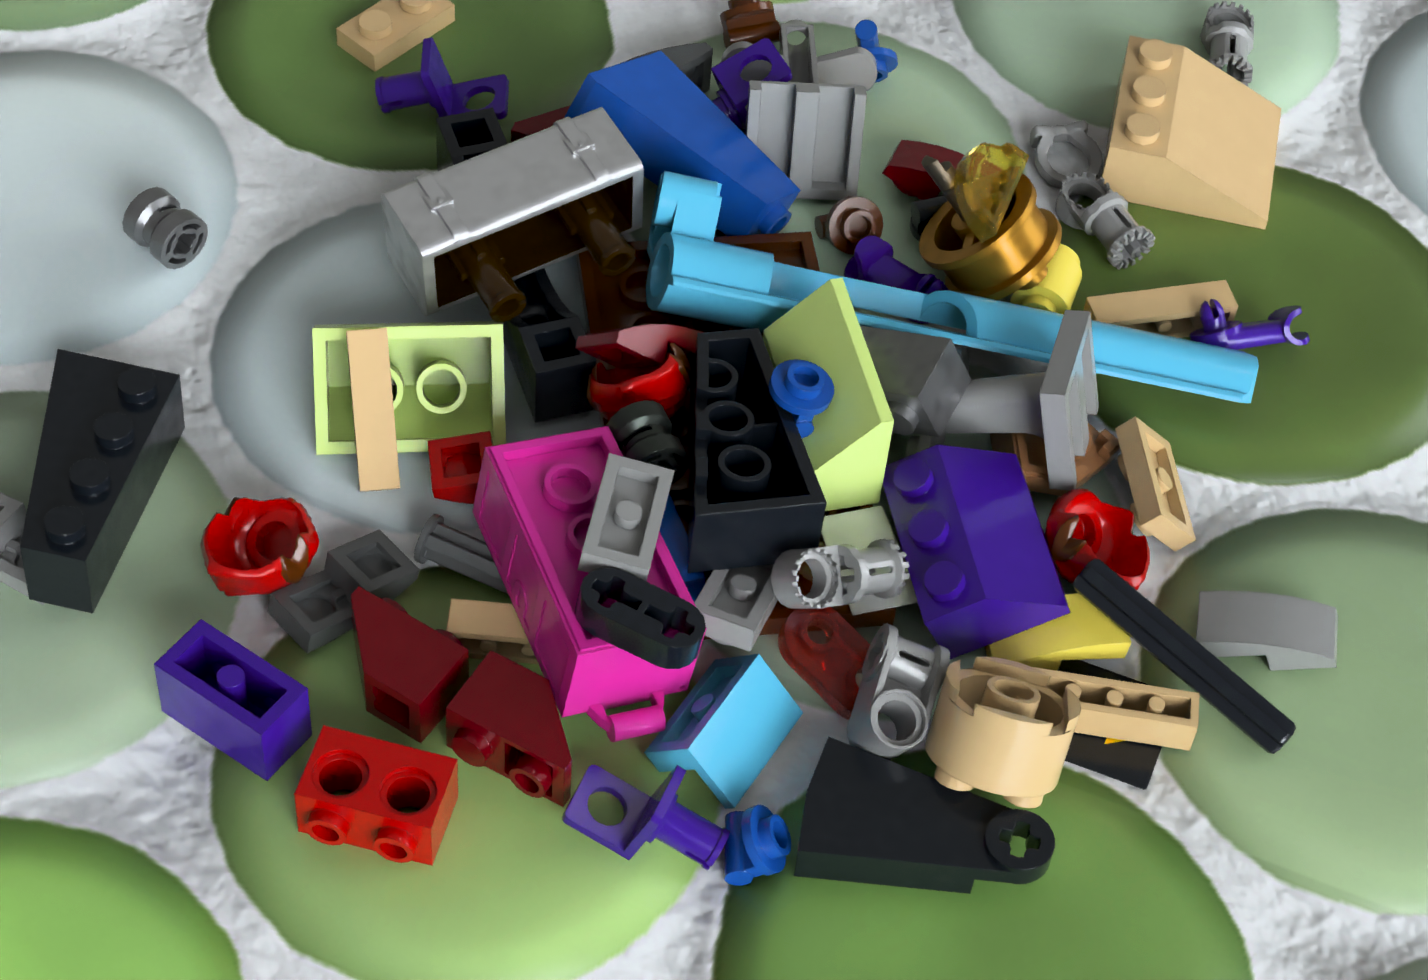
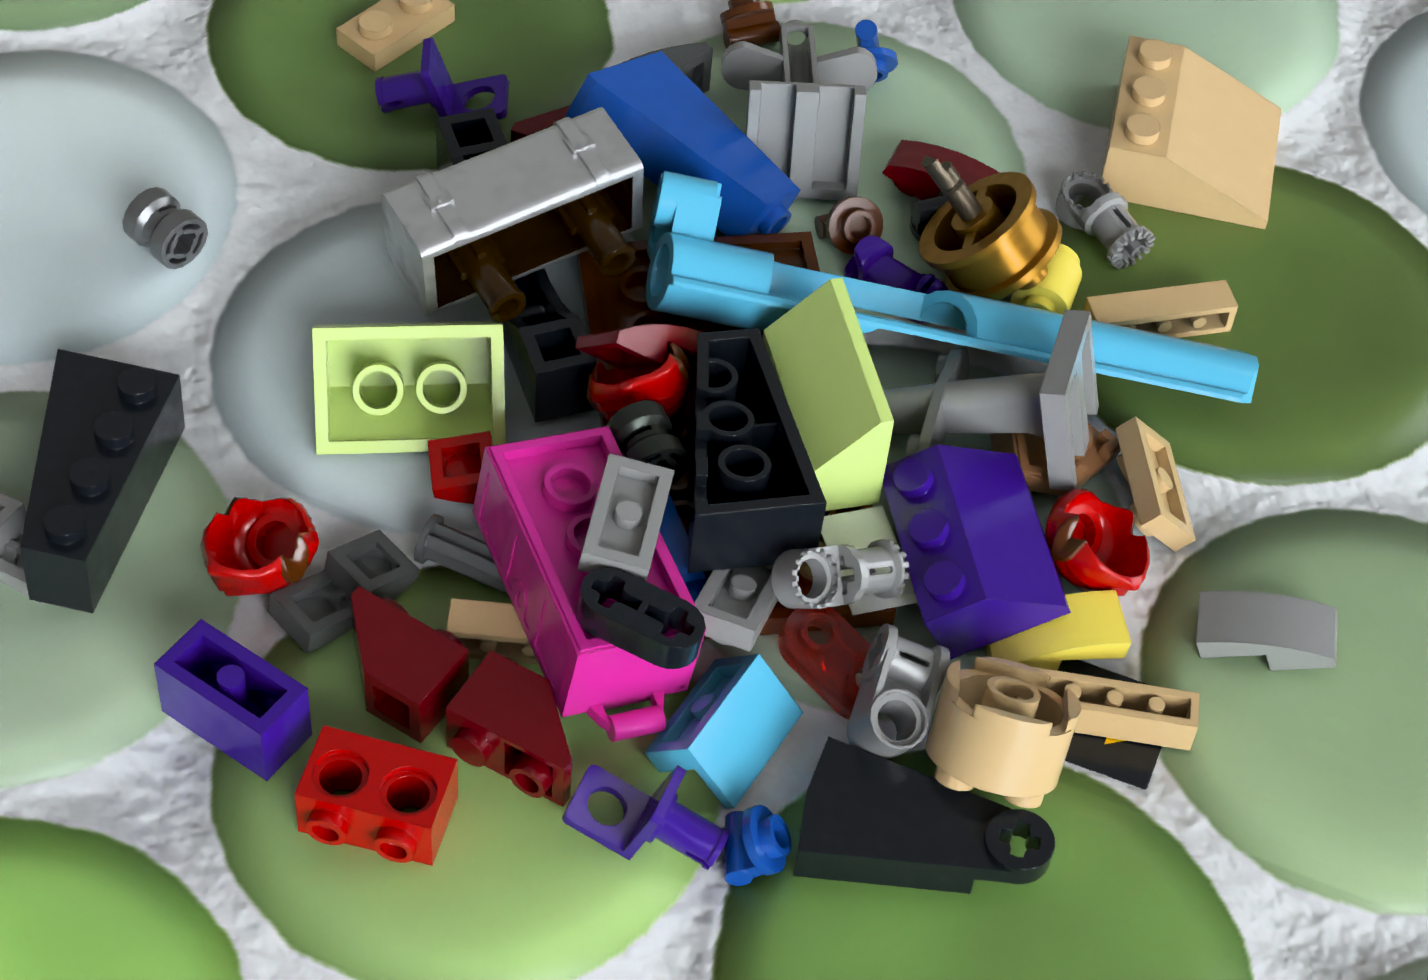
tan piece [346,328,400,492] -> none
dark purple bracket [711,38,793,134] -> none
blue plate [769,359,834,438] -> none
flat silver slope [860,326,972,437] -> none
clear yellow tile [954,142,1029,243] -> none
light grey piece [1030,120,1103,189] -> none
black axle [1072,558,1296,754] -> none
dark purple piece [1189,299,1310,350] -> none
light grey connector [1200,1,1254,87] -> none

